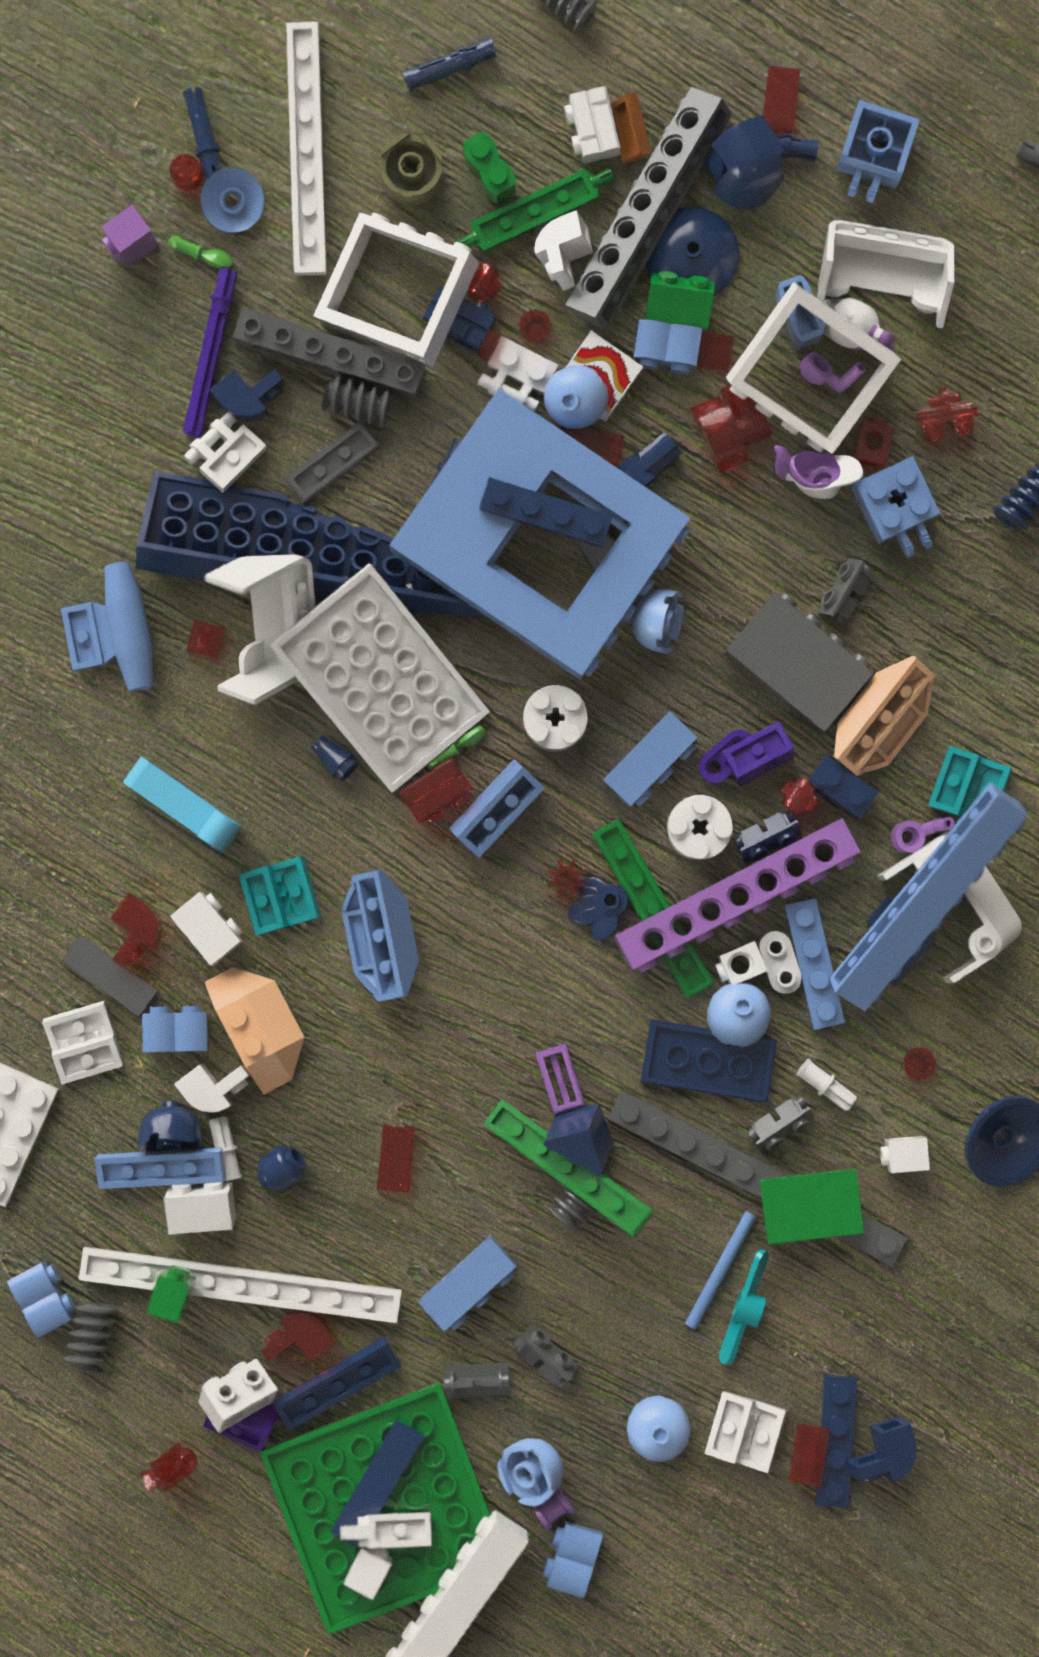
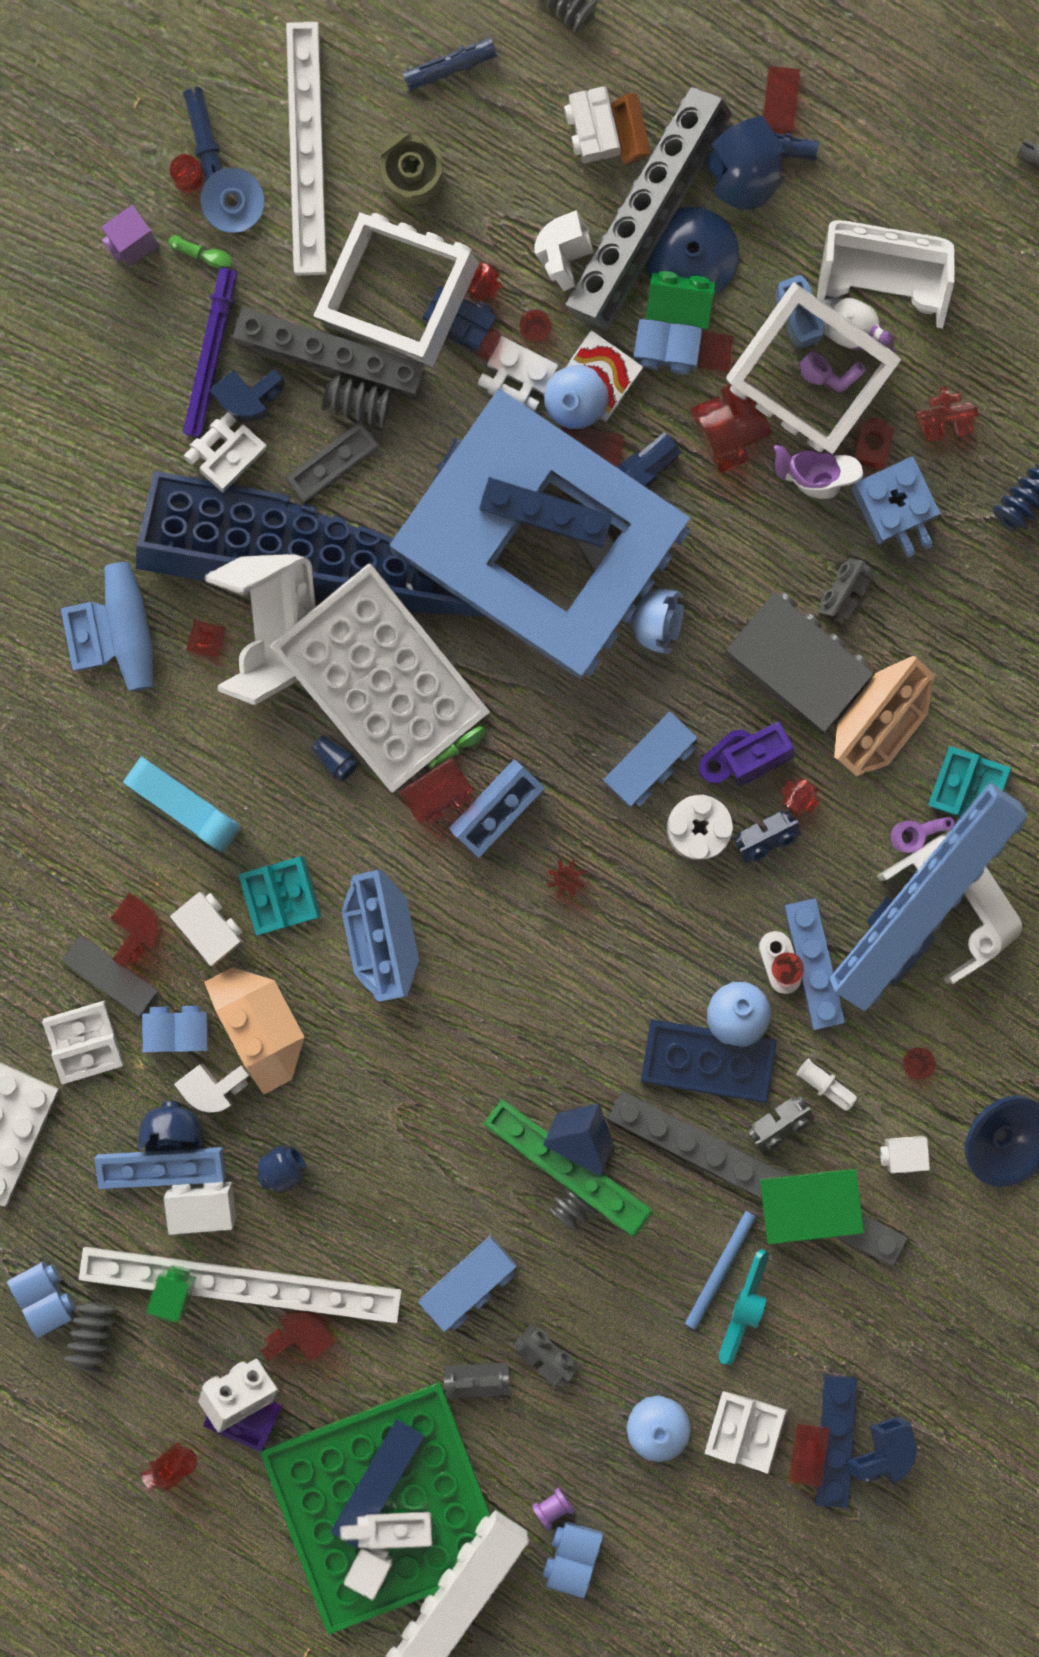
white axle [209,1116,242,1181] -> none
dark blue plate [273,1337,402,1430] -> none
clear red tile [377,1125,415,1192] -> none
green plate [455,168,614,253] -> none
green brick [463,131,516,205] -> none
light blue cylinder [497,1438,564,1506] -> none
white brick [523,685,587,752] -> none
medium lavender tile [535,1043,585,1114] -> none
dark blue plate [568,877,629,941] -> none
green tile [591,818,715,999] -> none
medium lavender brick [614,818,860,973] -> none
white brick [715,941,768,985] -> none
dark blue brick [805,755,879,820] -> none
medium blue hinge [836,100,920,203] -> none
none -> clear red tile [771,952,804,985]

